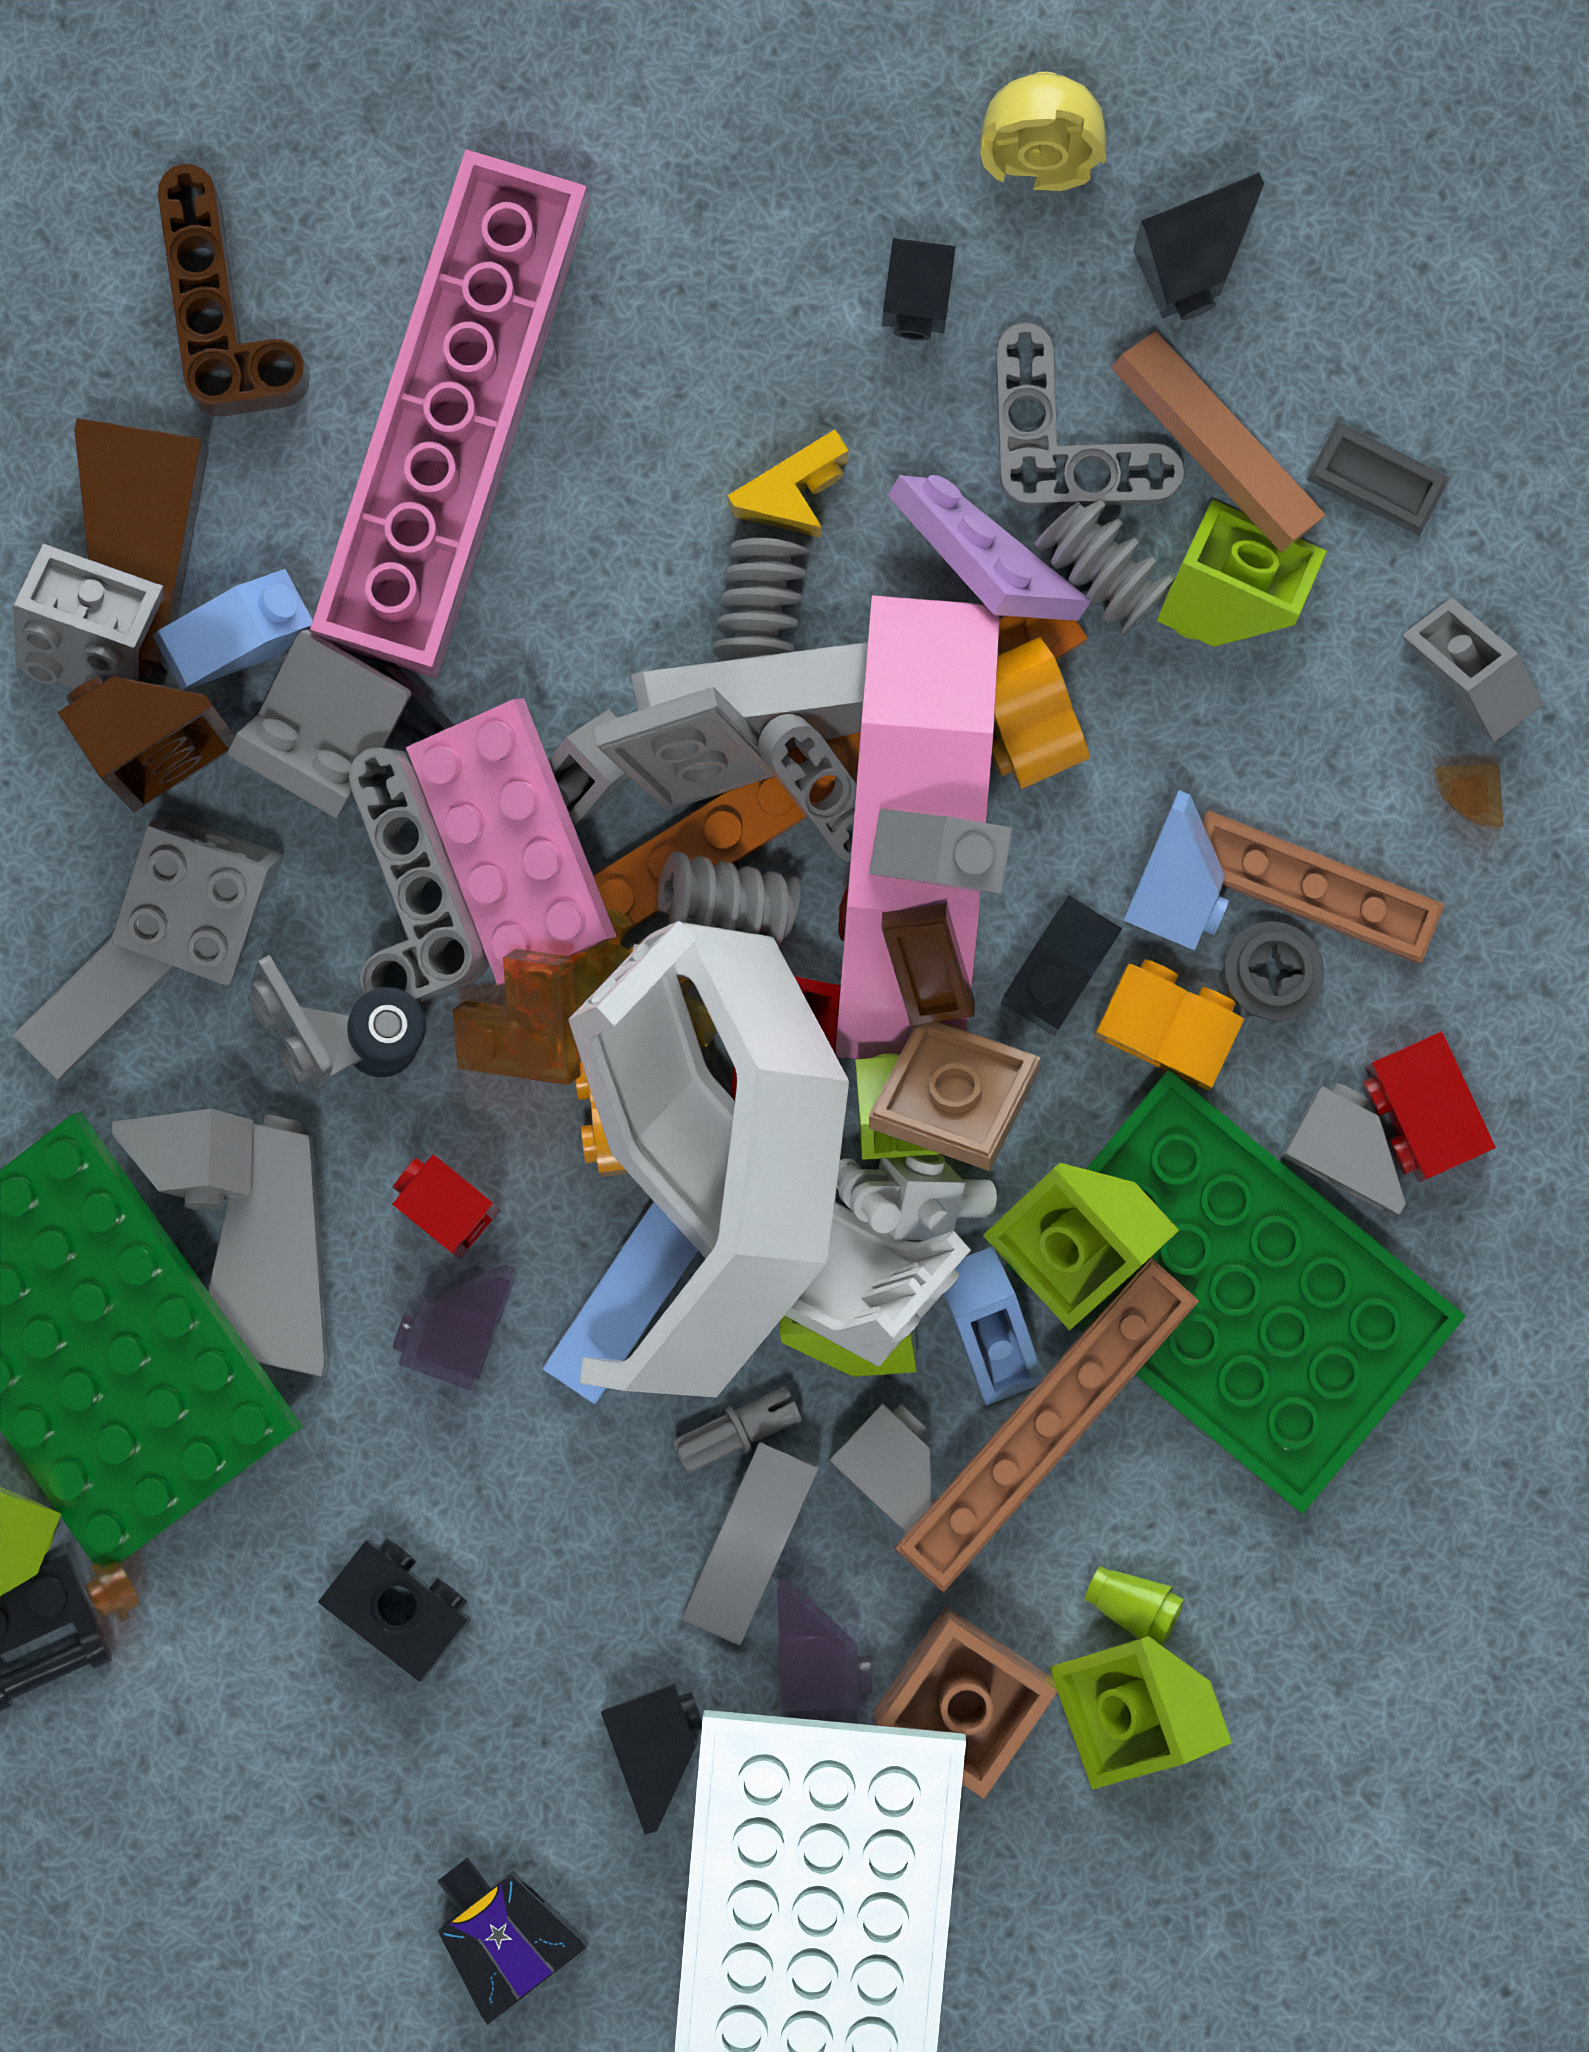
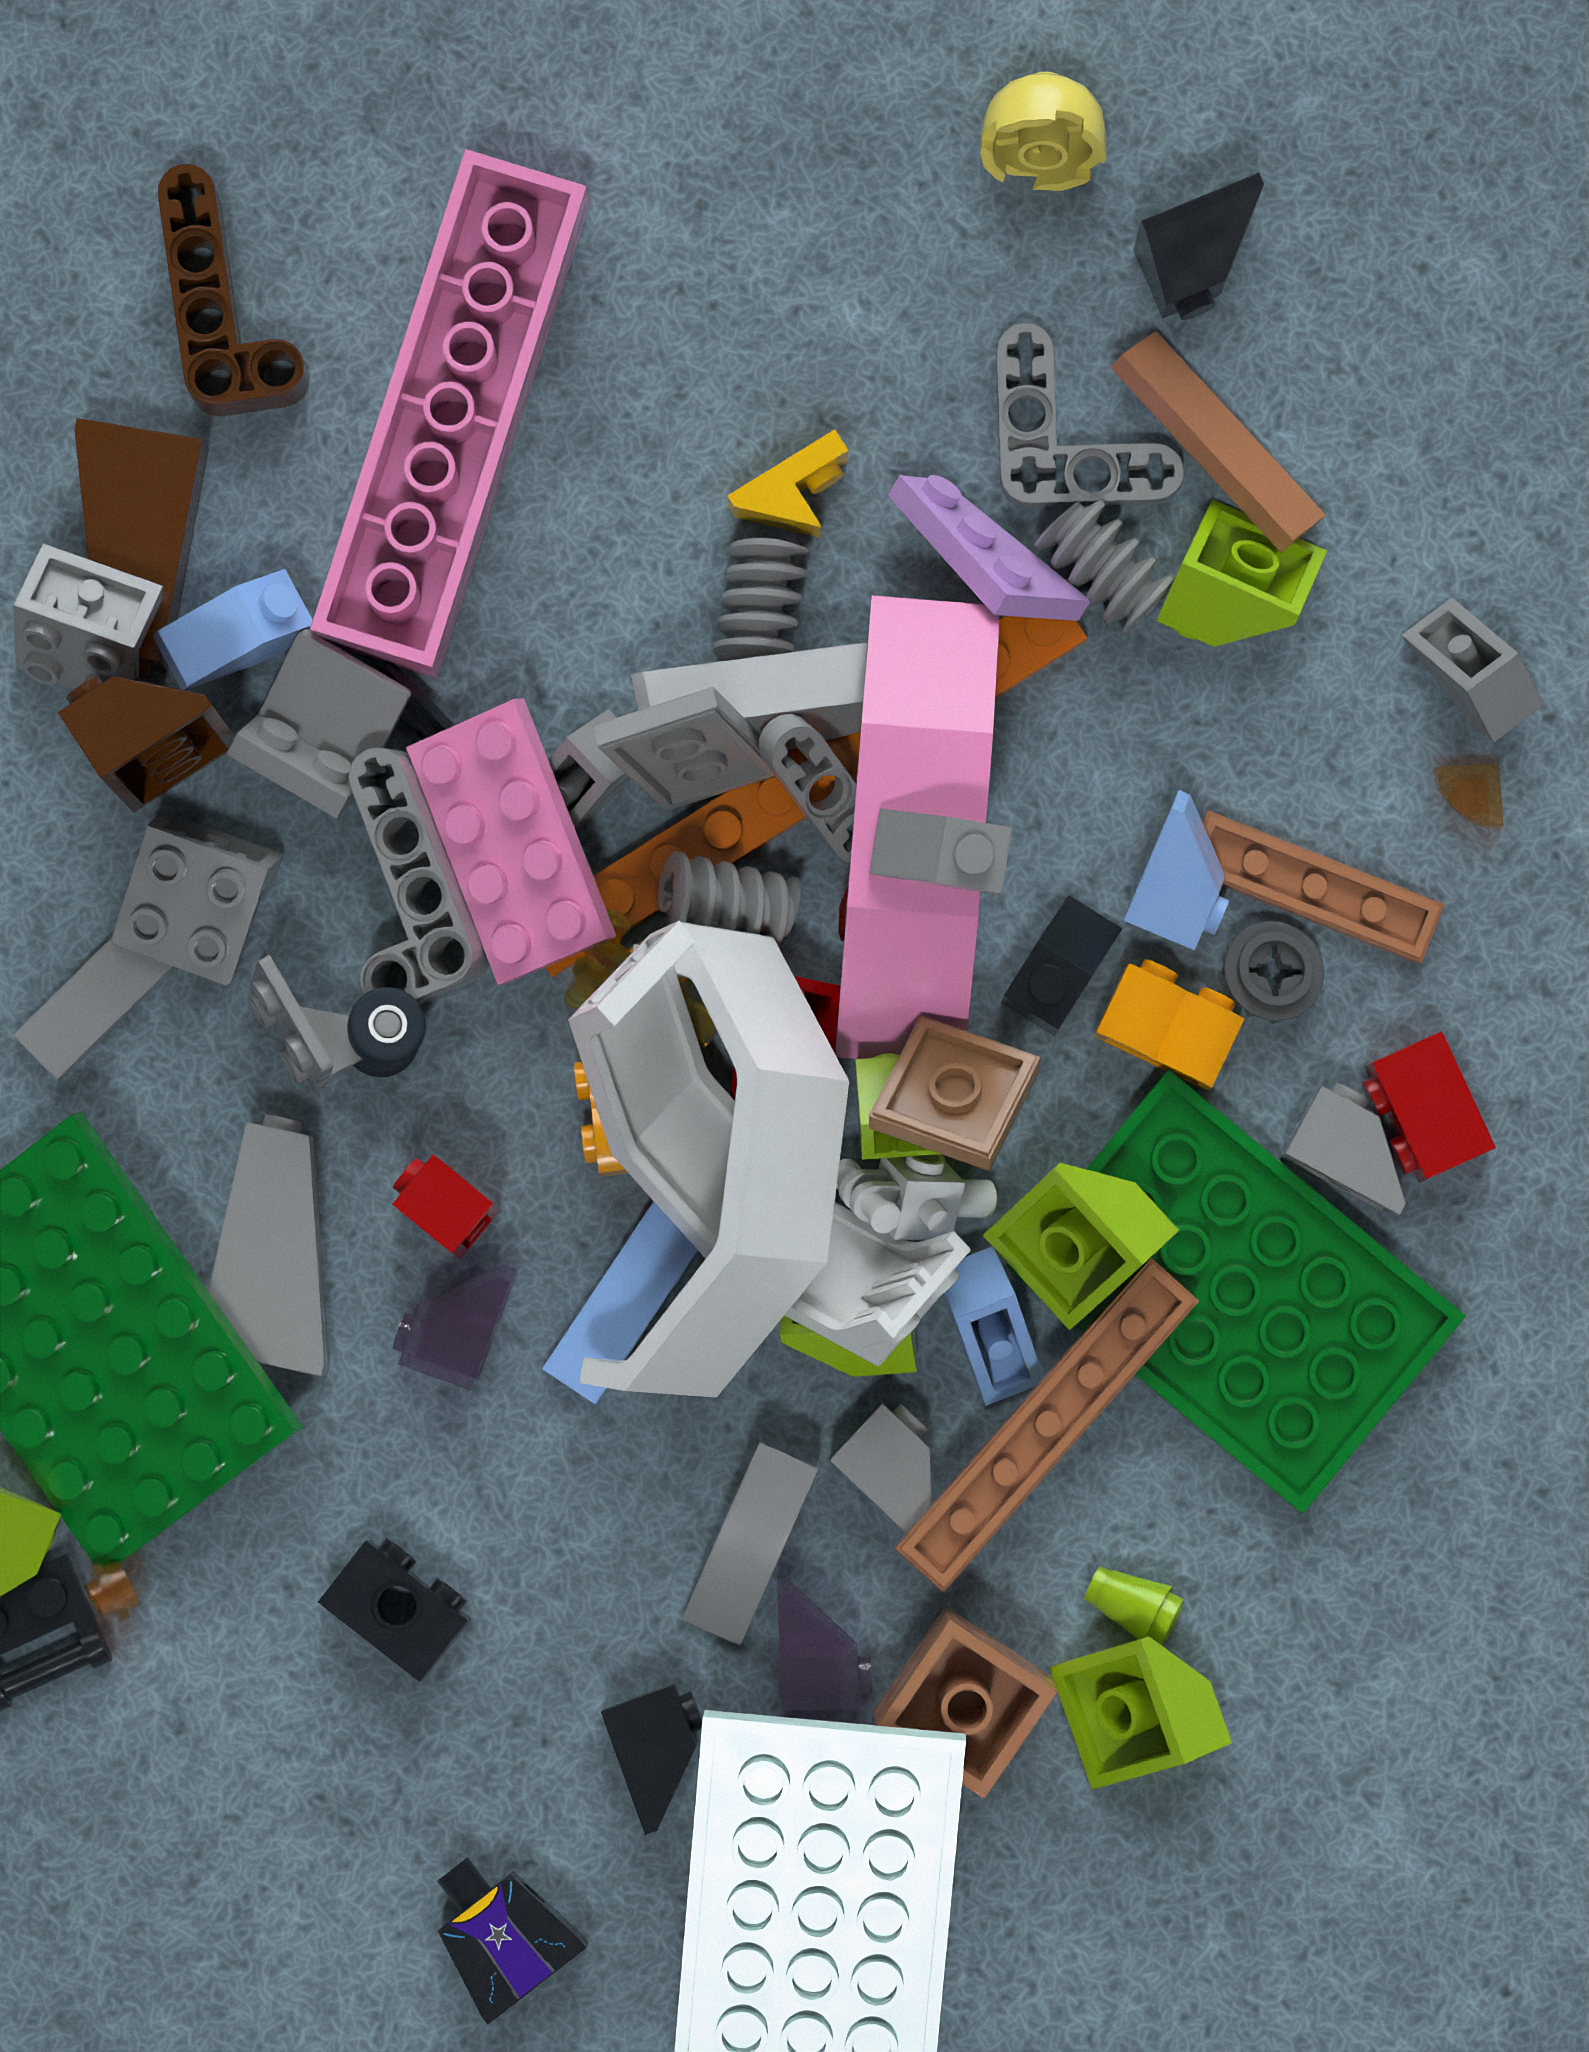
light grey slope [112,1109,253,1210] -> none
clear orange plate [452,949,581,1085] -> none
light grey axle [673,1385,802,1473] -> none
reddish brown tile [881,903,975,1026] -> none
black brick [882,238,956,340] -> none
light orange brick [991,637,1090,789] -> none
dark grey tile [1307,421,1450,536] -> none

